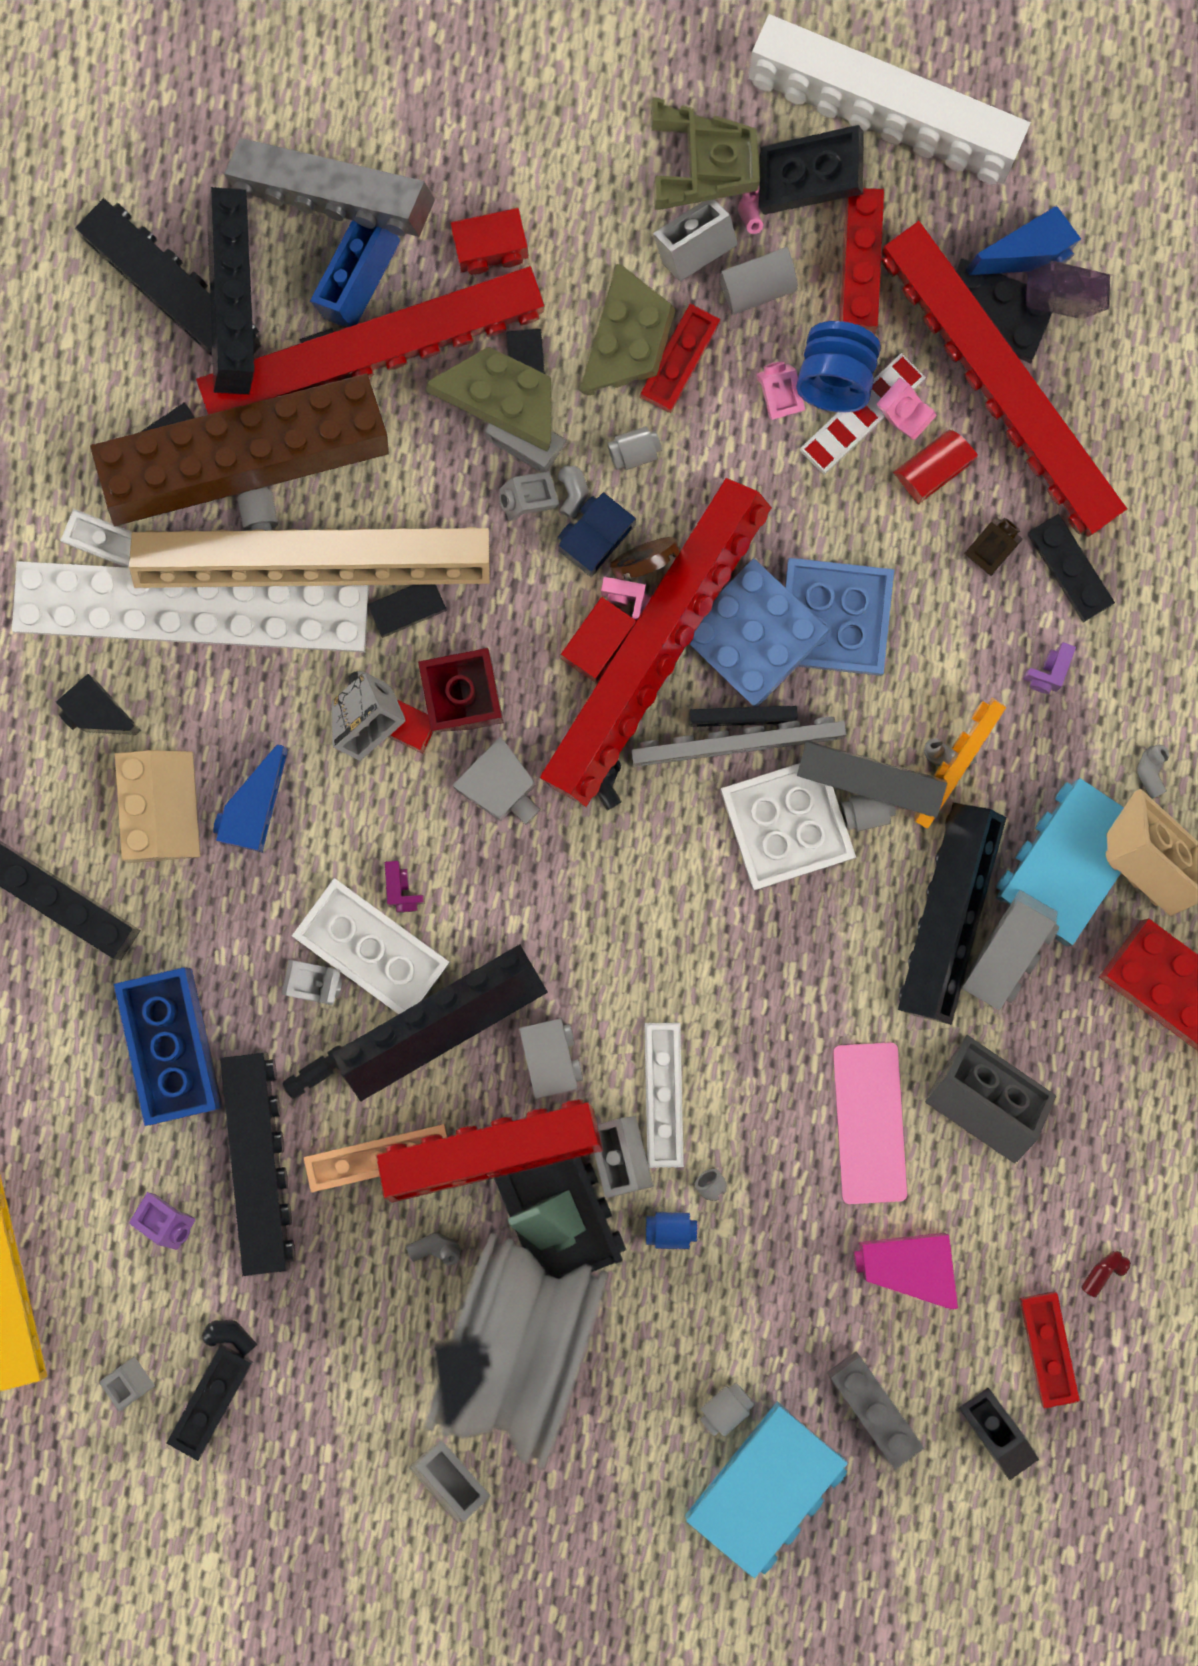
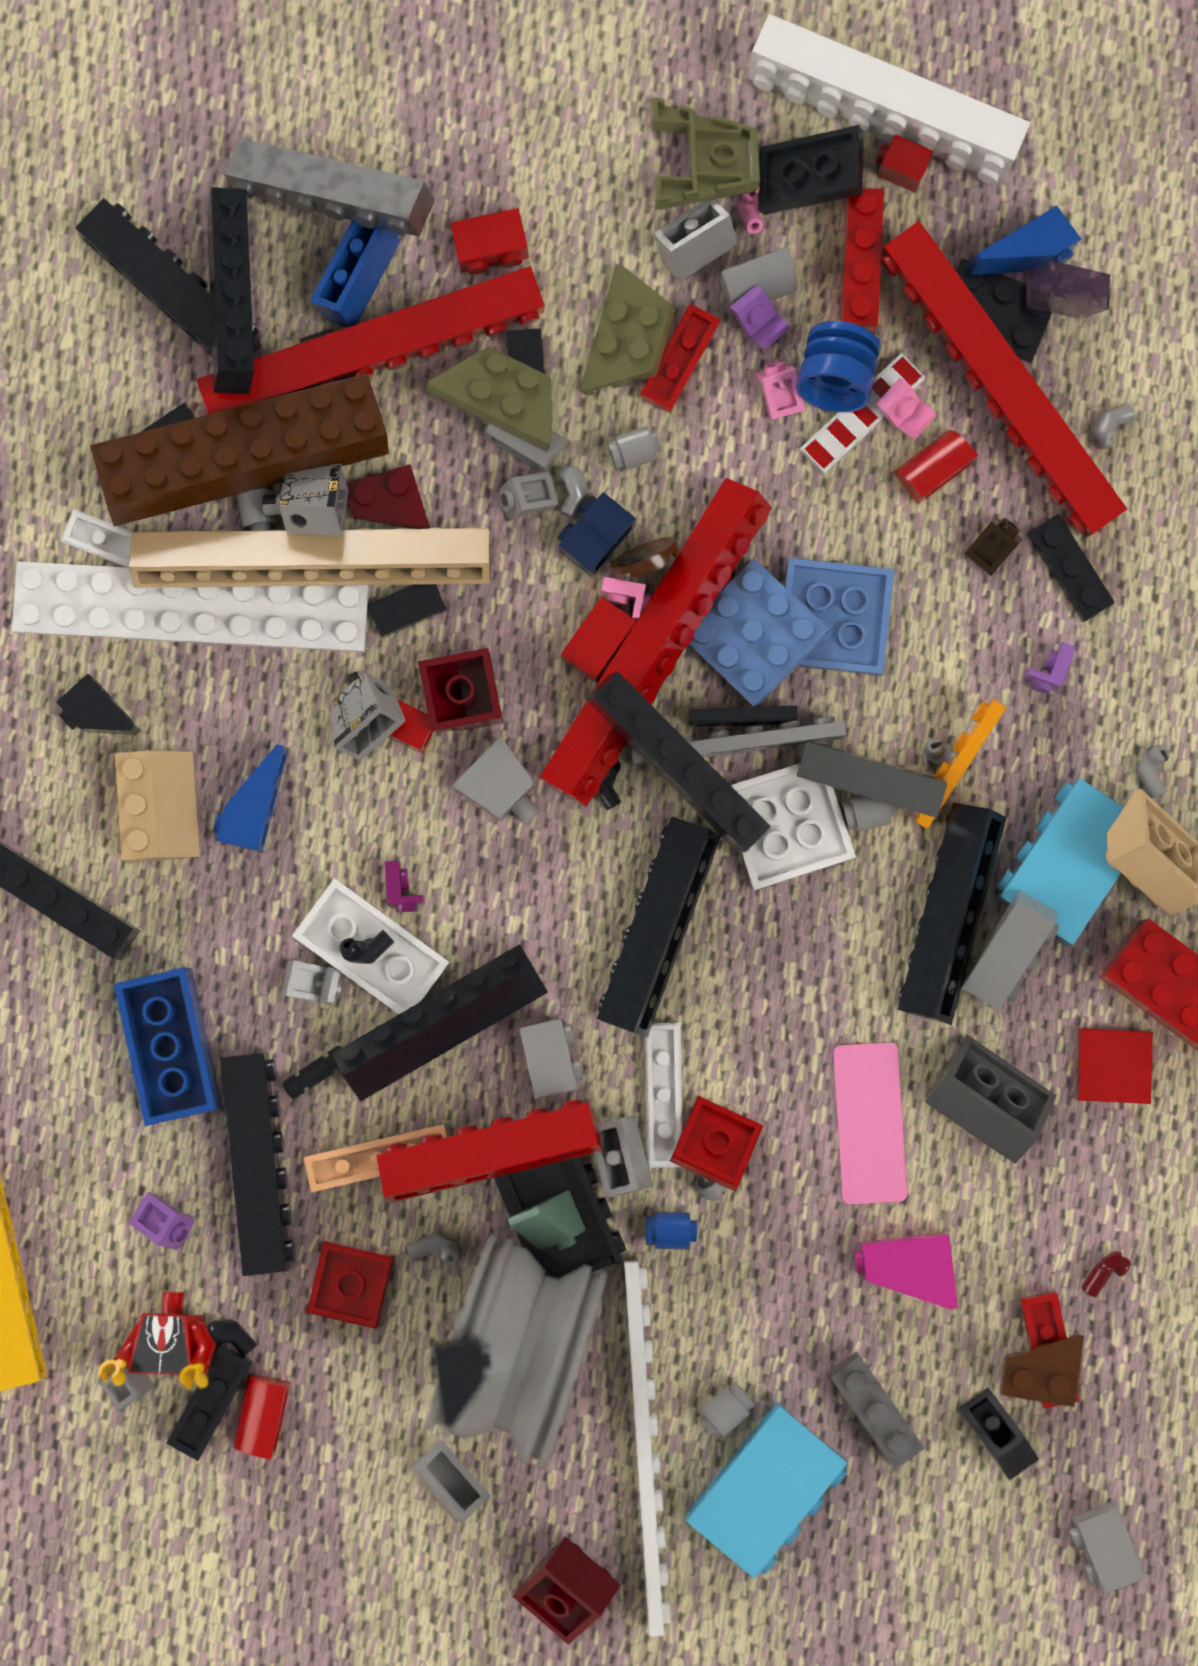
none -> torso [98,1292,216,1390]
none -> red brick [233,1373,290,1460]
none -> light grey torso [262,464,349,536]
none -> red tile [306,1241,394,1329]
none -> black arm [339,929,395,964]
none -> dark red wing [347,464,430,529]
none -> dark red slope [512,1537,621,1645]
none -> black brick [586,672,771,852]
none -> black brick [597,817,721,1038]
none -> white plate [624,1259,671,1637]
none -> red tile [670,1096,764,1192]
none -> medium lavender bracket [730,285,790,349]
none -> red brick [875,134,933,193]
none -> reddish brown wing [1000,1333,1084,1407]
none -> light grey brick [1069,1501,1146,1594]
none -> red tile [1077,1028,1153,1104]
none -> light grey arm [1091,404,1135,449]

